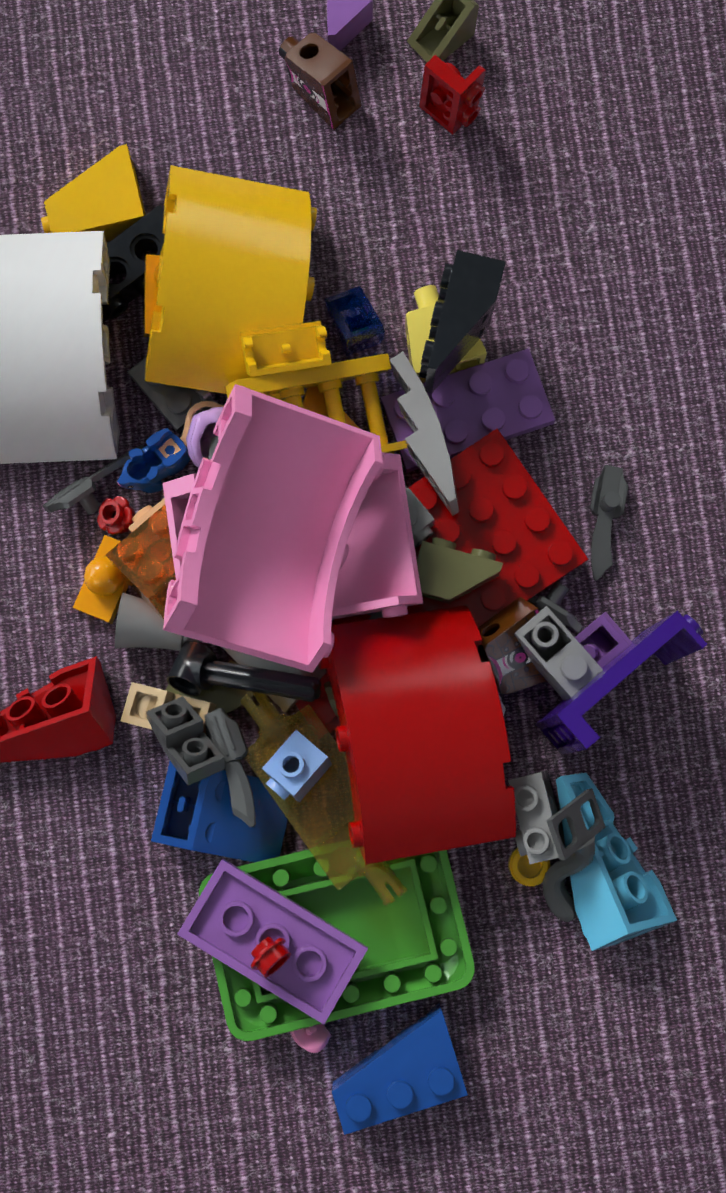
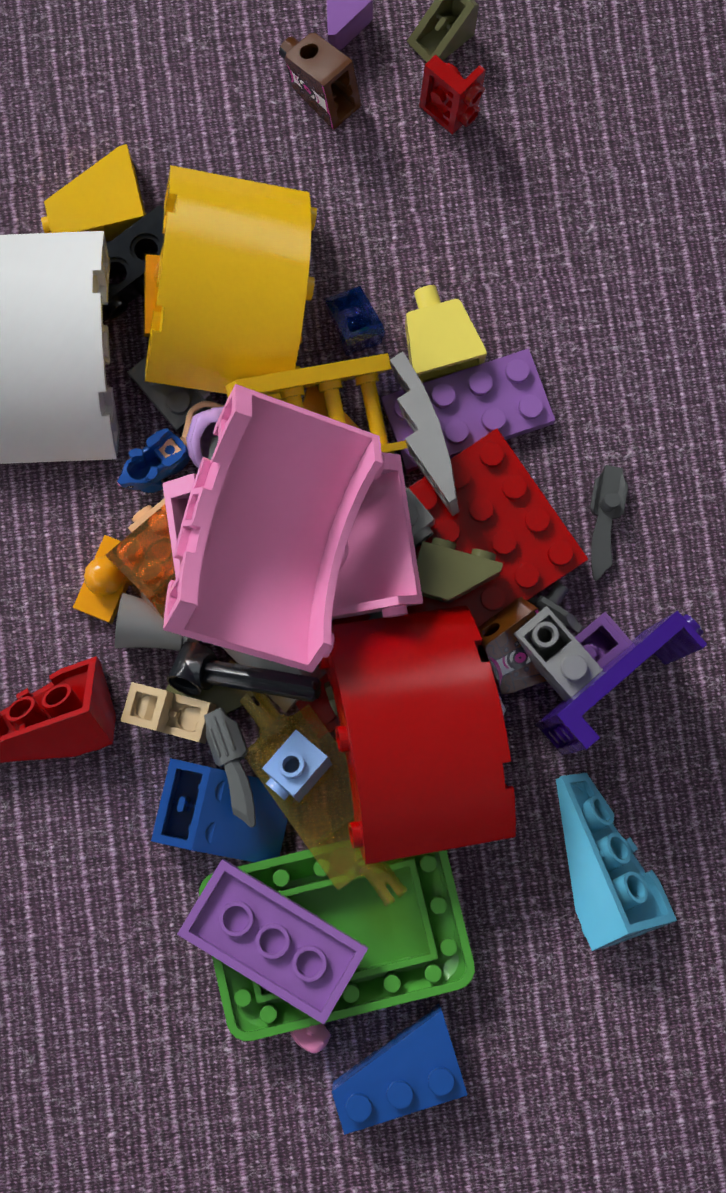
dark grey piece [42,444,144,515] -> none
red plate [97,496,135,535] -> none
dark grey slope [146,696,225,786] -> none
yellow hinge [240,321,332,377] -> none
red plate [251,937,291,978] -> none
black slope [419,250,506,393] -> none
light grey plate [508,770,566,864] -> none
yellow tile [508,848,550,886] -> none
dark grey piece [543,789,605,922] -> none

